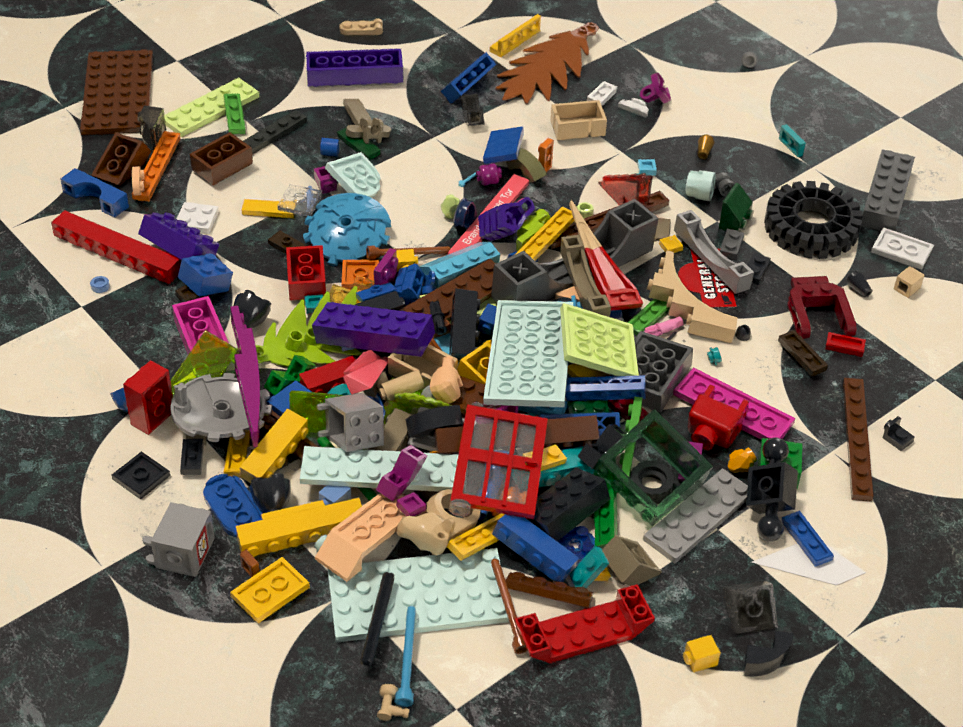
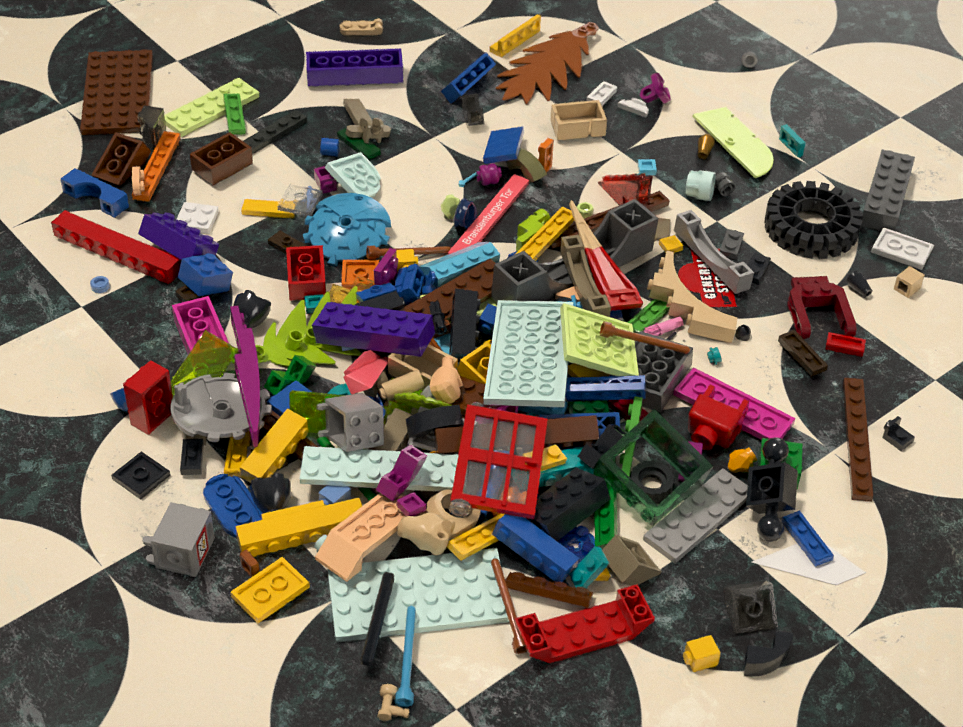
red brick [299,355,355,401] -> none
dark purple piece [478,197,535,242] -> none
dark green slope [718,183,754,232] -> none
none -> dark orange piece [600,321,690,354]
none -> yellowish green door [692,107,774,178]

